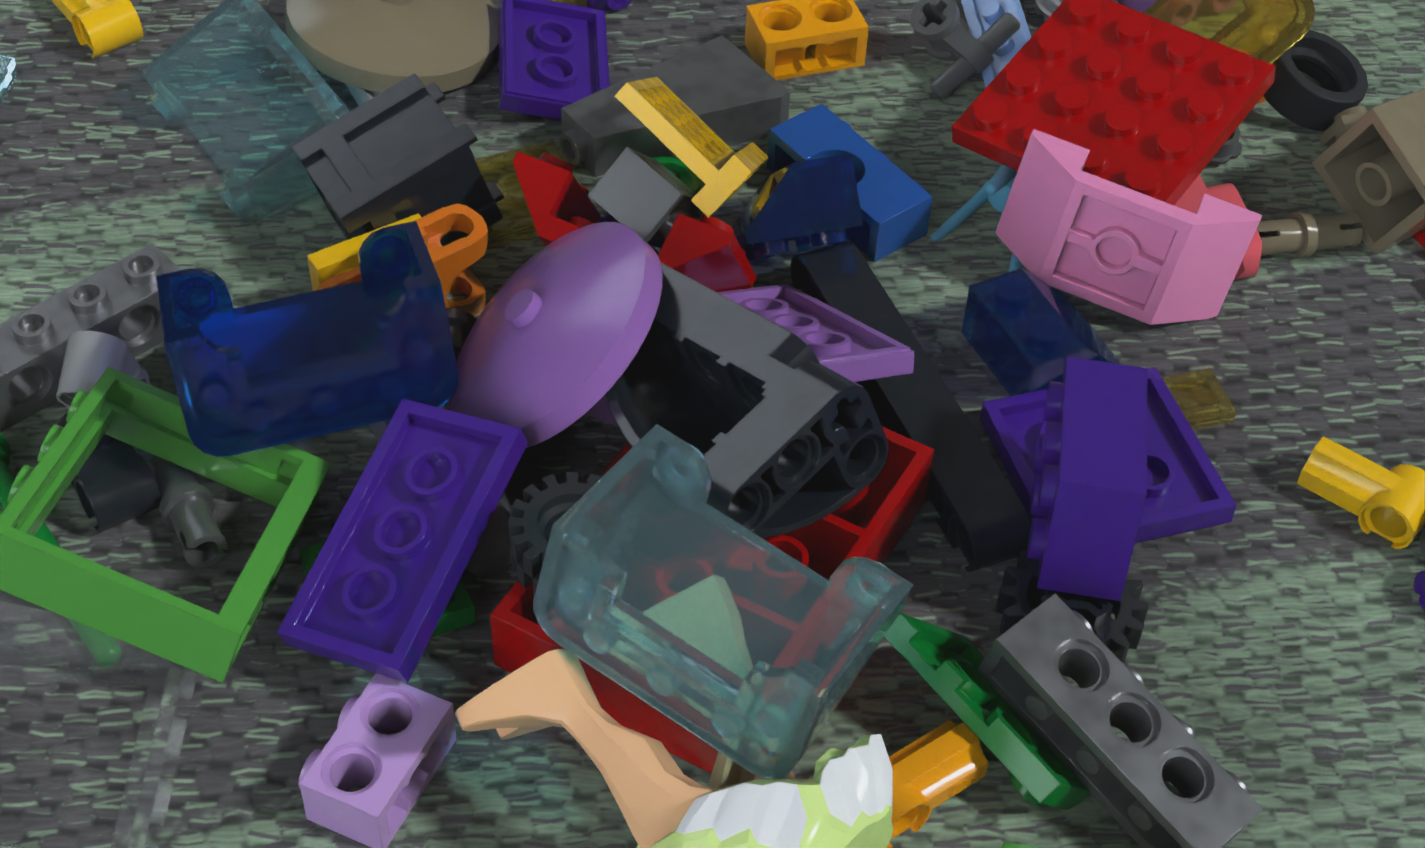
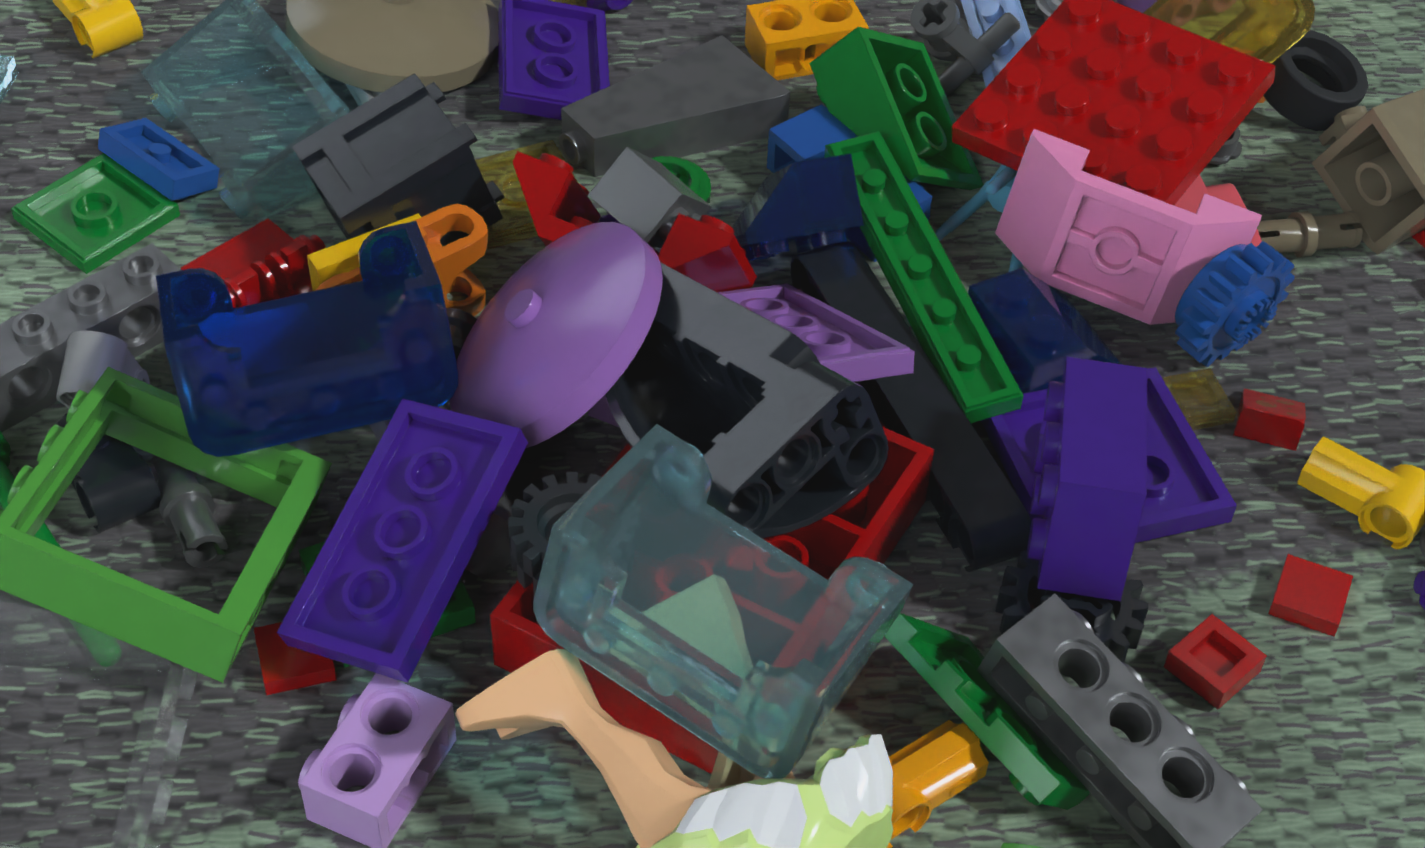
yellow fence [615,77,769,218] -> none
none -> green tile [11,153,180,274]
none -> blue plate [98,118,220,201]
none -> red hinge [180,218,326,312]
none -> red tile [254,622,337,695]
none -> green slope [809,27,984,190]
none -> green tile [824,131,1024,423]
none -> red plate [1164,614,1267,709]
none -> blue gear [1175,241,1295,367]
none -> red slope [1233,388,1306,451]
none -> red tile [1268,554,1353,636]

